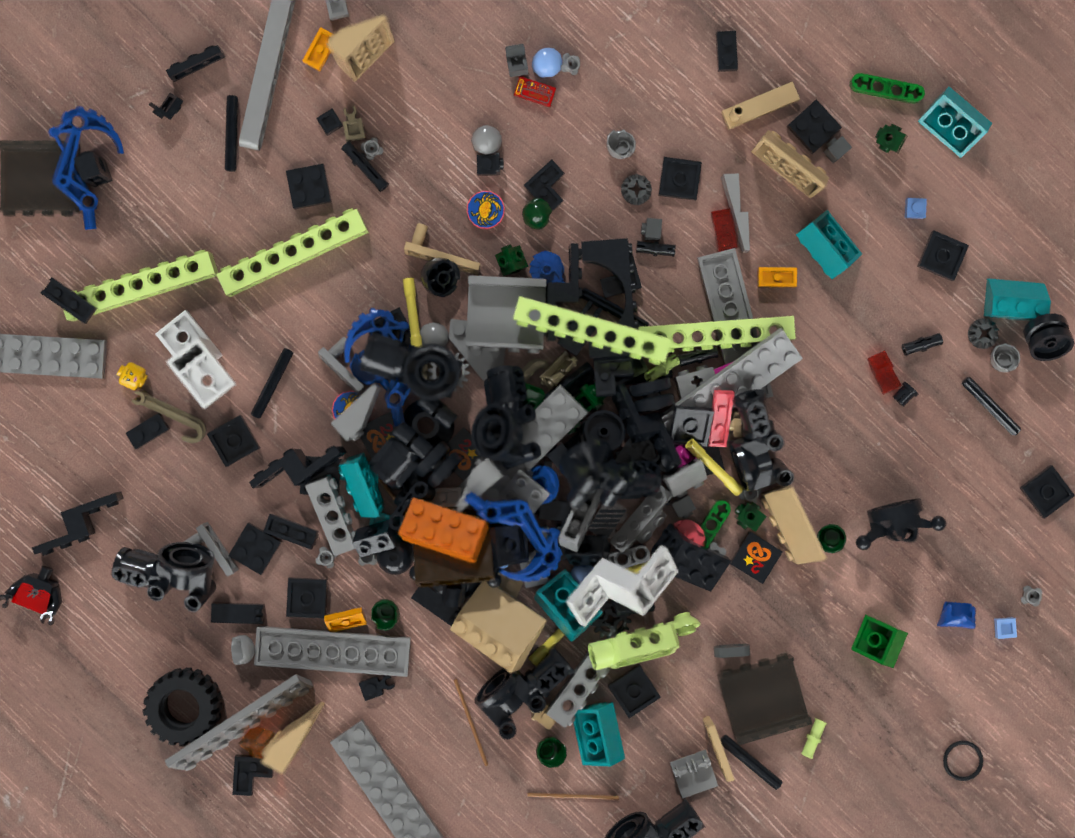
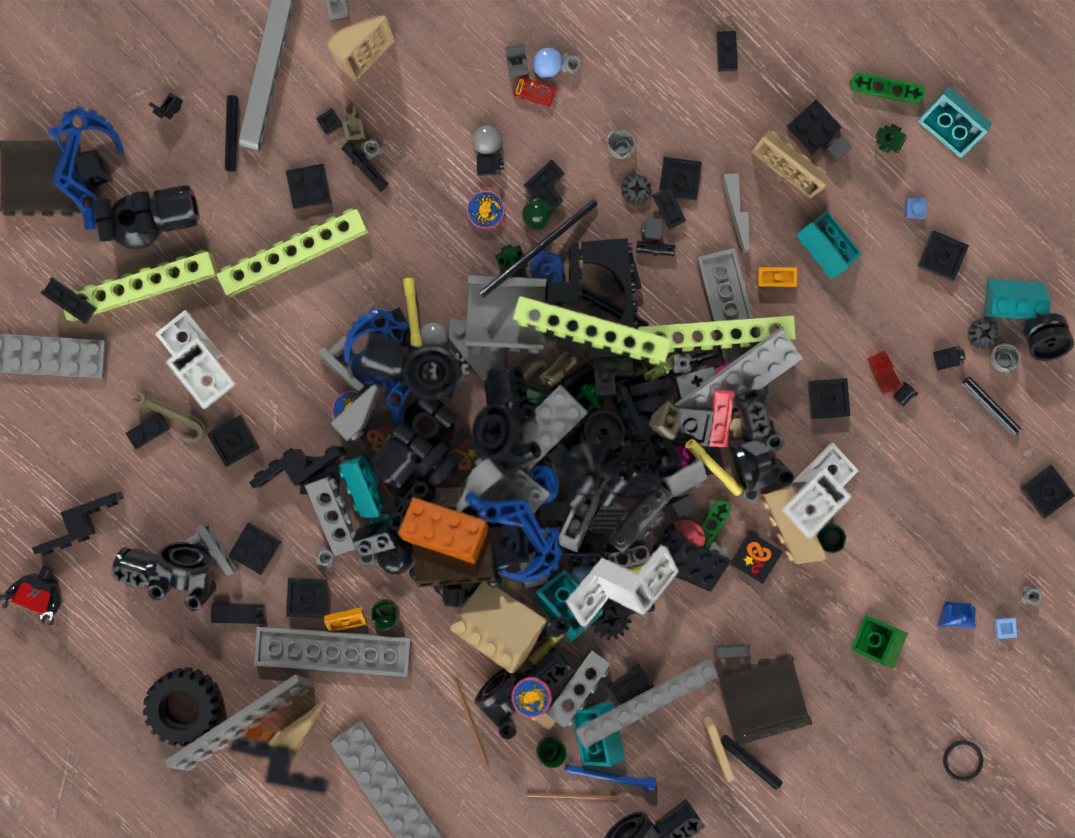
yellow head [117,362,148,390] -> none
black plate [166,45,225,82] -> none
light grey hair [231,635,255,665] -> none
black plate [232,755,274,796] -> none
black axle [251,348,293,419] -> none
black hinge [263,514,319,549] -> none
light orange plate [302,27,333,71] -> none
black plate [359,675,395,701] -> none
tan piece [404,223,480,275] -> none
black hinge [411,587,461,626] -> none
black cylinder [421,257,460,297] -> none
yellowish green brick [588,612,701,671] -> none
light grey hinge [670,749,718,799] -> none
clear red slope [711,208,738,252] -> none
tan piece [721,82,800,130] -> none
dark green brick [734,501,767,532] -> none
yellowish green pin [801,718,827,759] -> none
black piece [856,498,946,550] -> none
black pin [902,333,943,356] -> none
none -> black piece [92,185,200,249]
none -> black bracket [229,737,330,794]
none -> black piece [479,199,598,298]
none -> tile [512,677,552,717]
none -> black pin [536,616,570,642]
none -> blue piece [564,765,656,793]
none -> light grey plate [575,659,718,748]
none -> dark tan slope [649,401,682,439]
none -> black plate [652,186,686,230]
none -> light grey plate [672,354,691,373]
none -> white bracket [781,443,859,538]
none -> black plate [808,378,850,419]
none -> black bracket [933,345,966,371]

